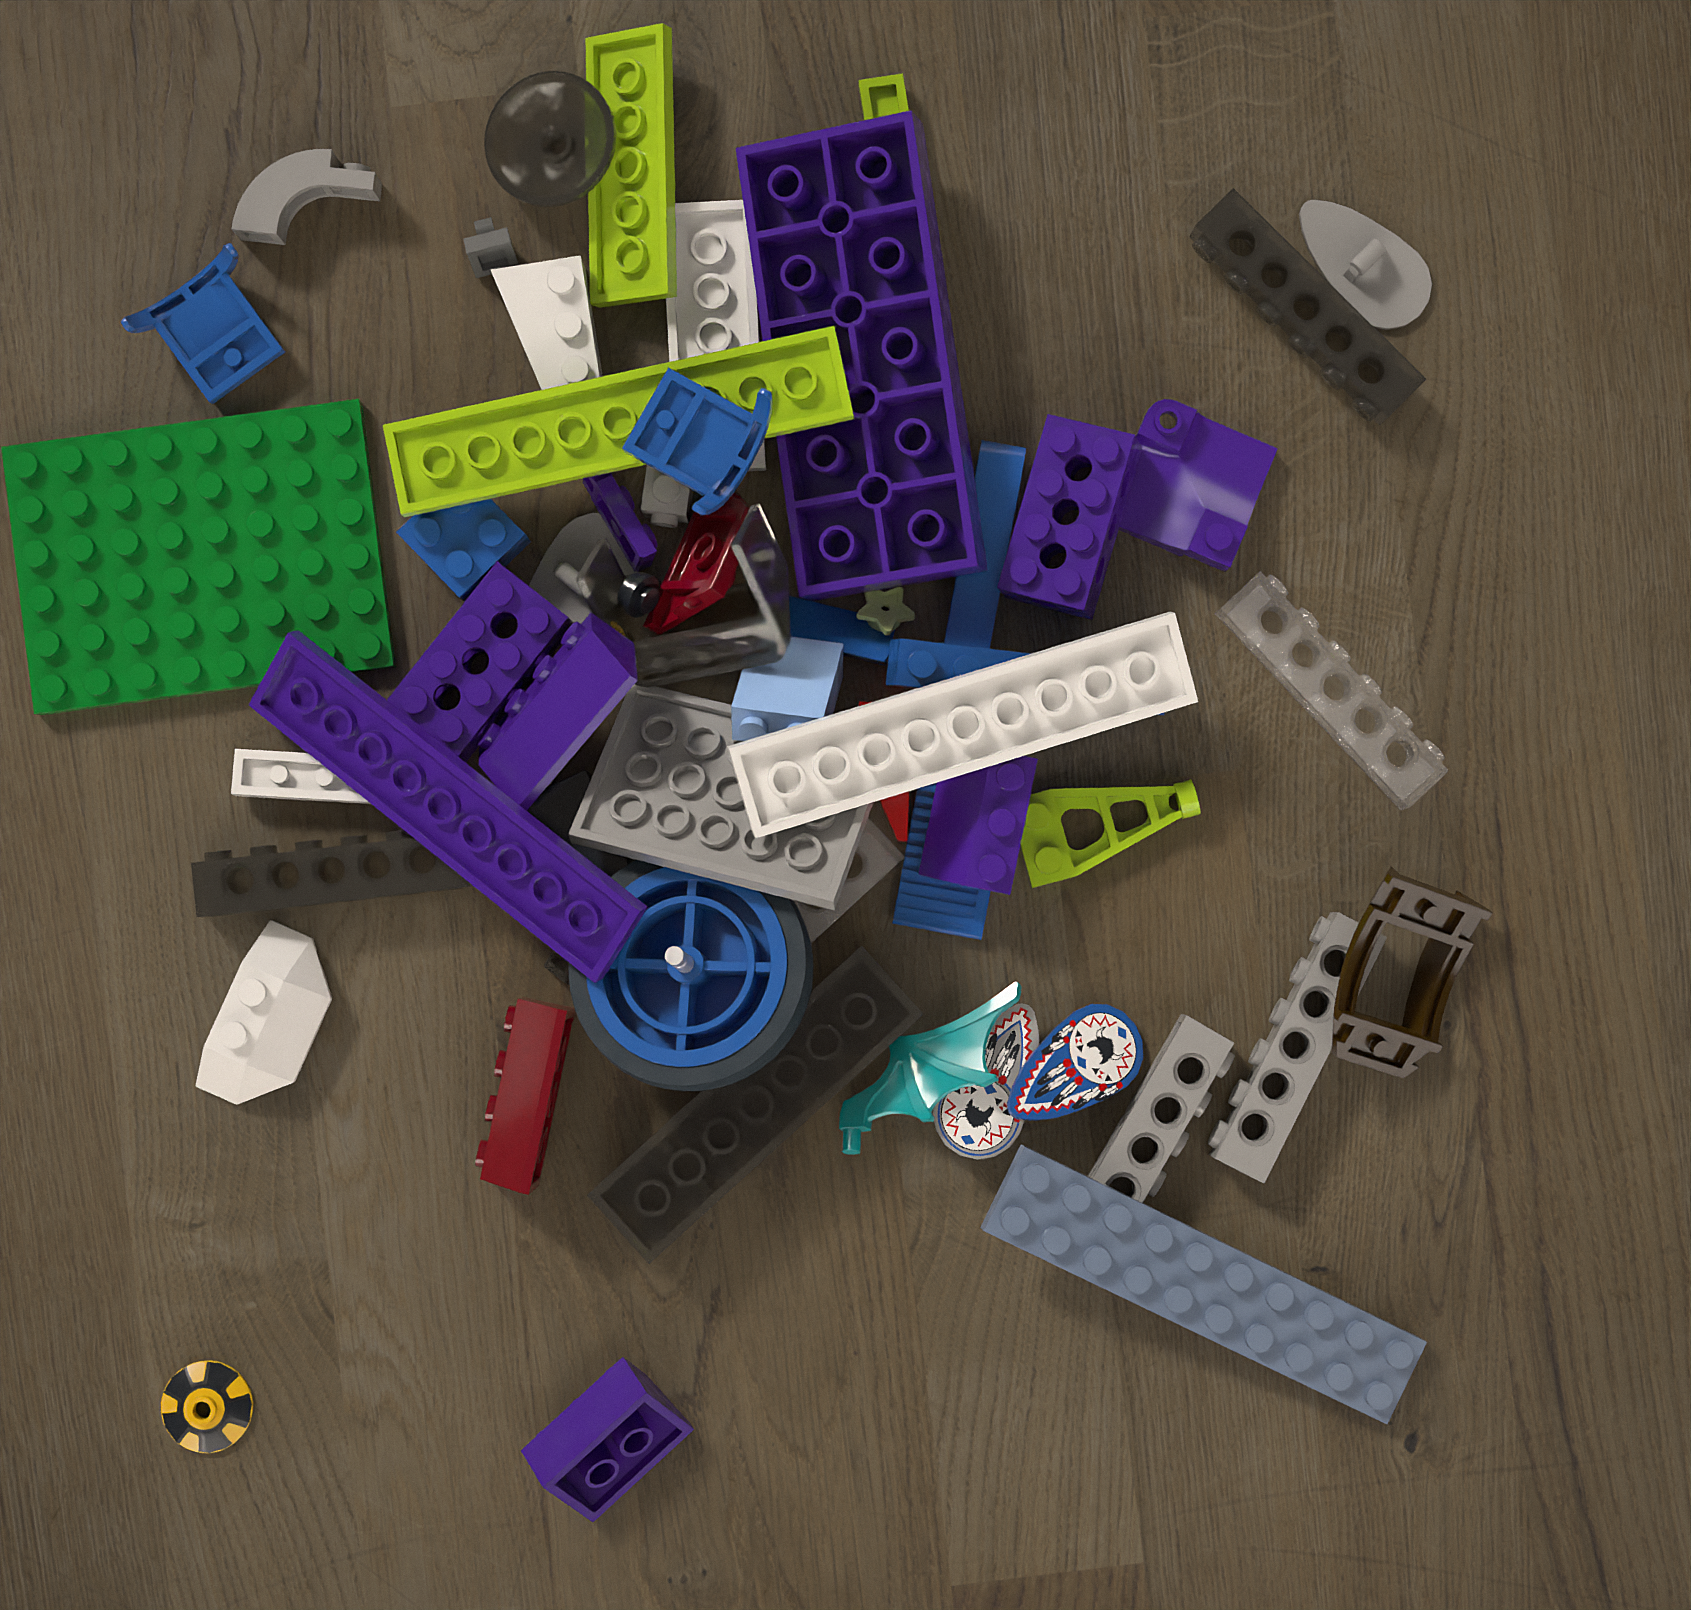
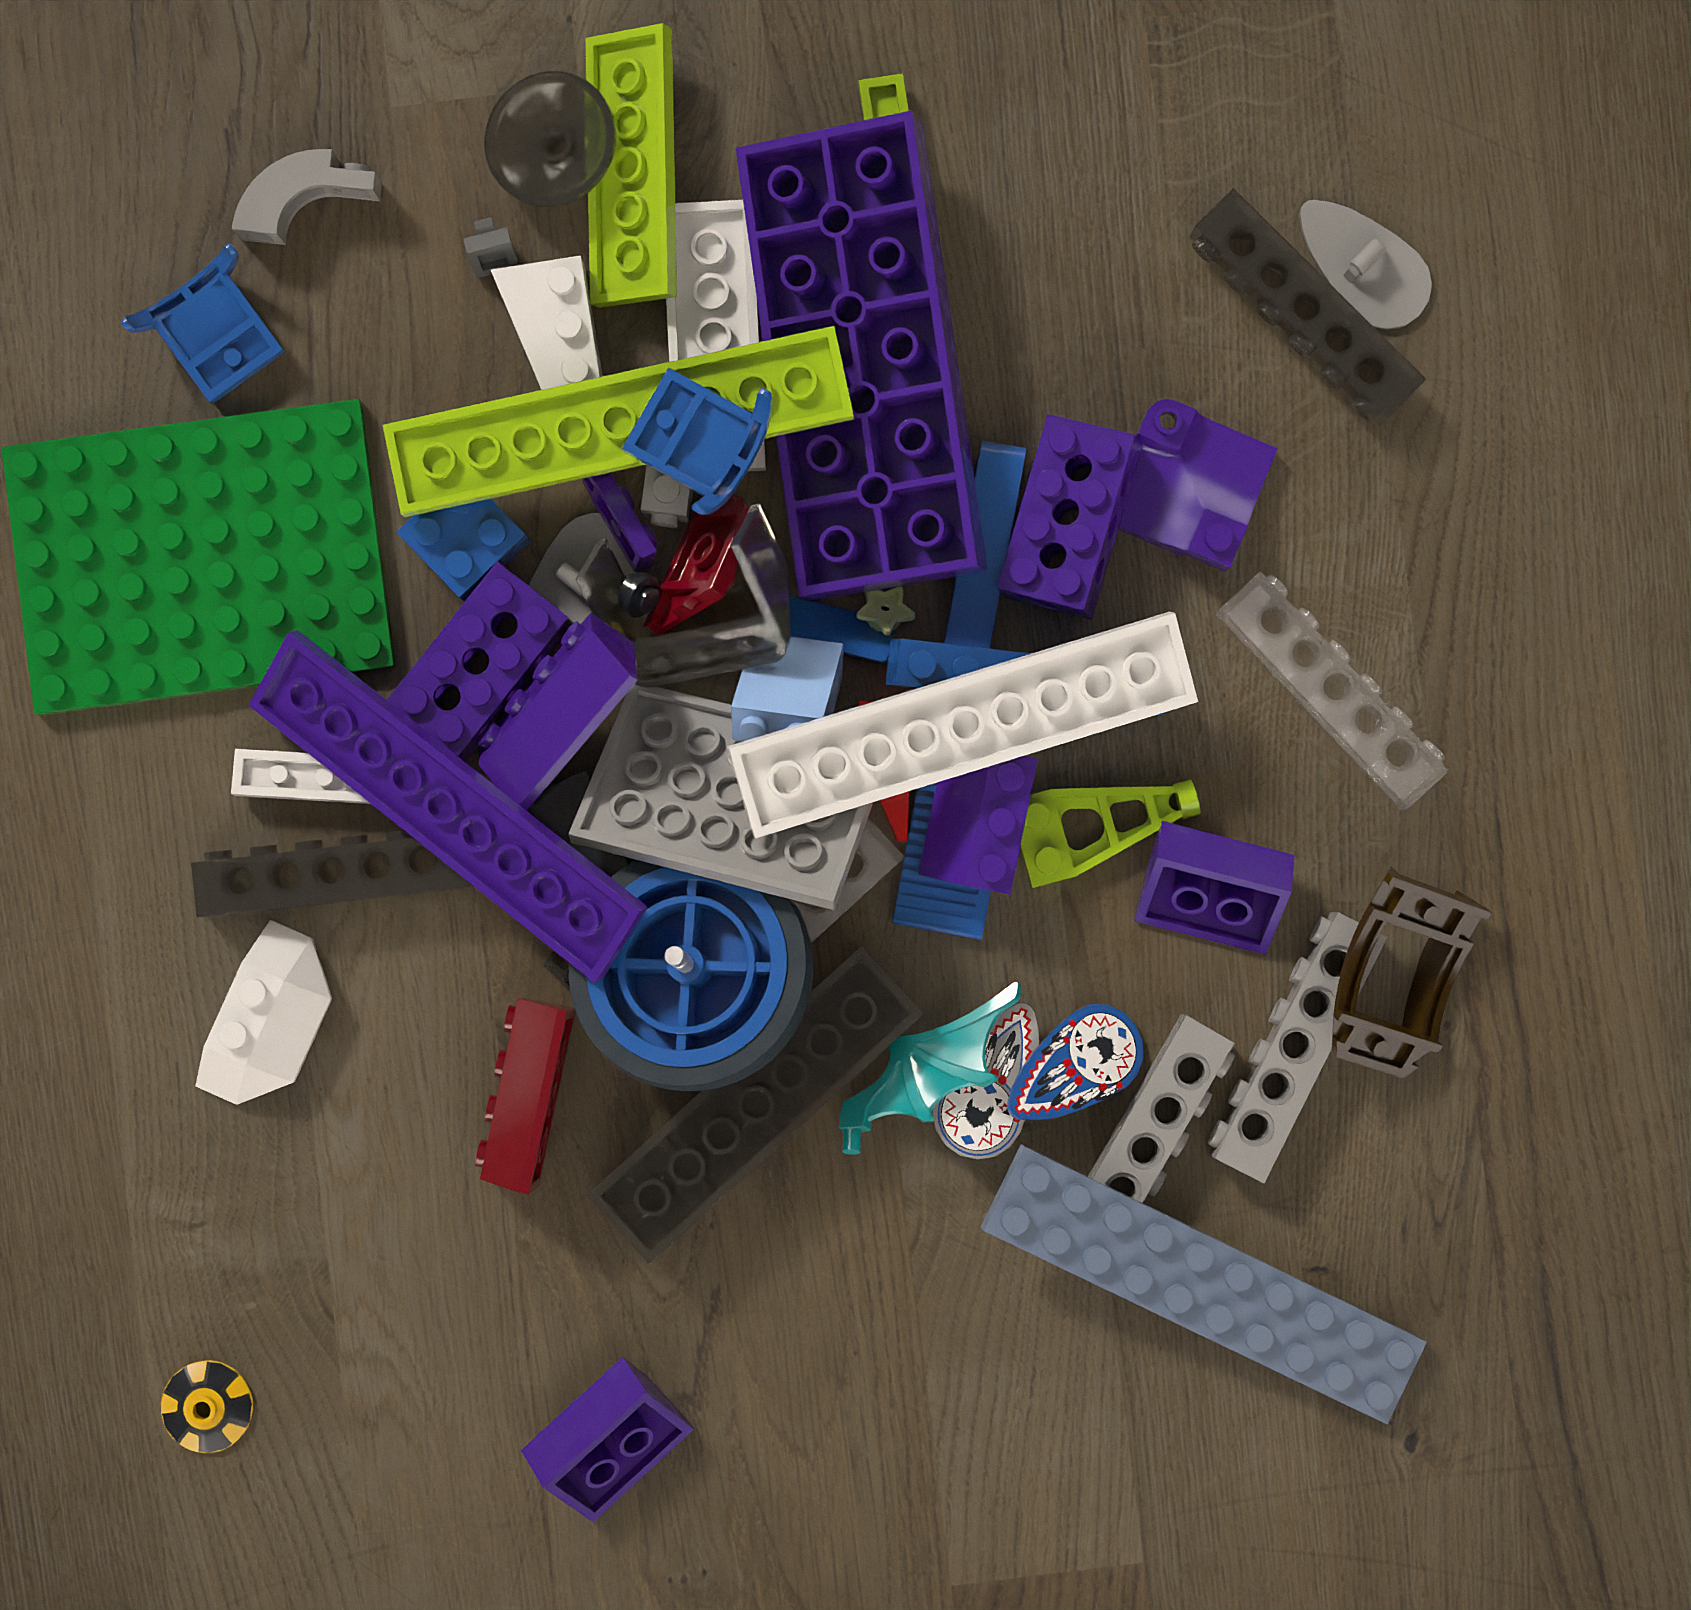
none -> dark purple slope [1134,821,1295,955]

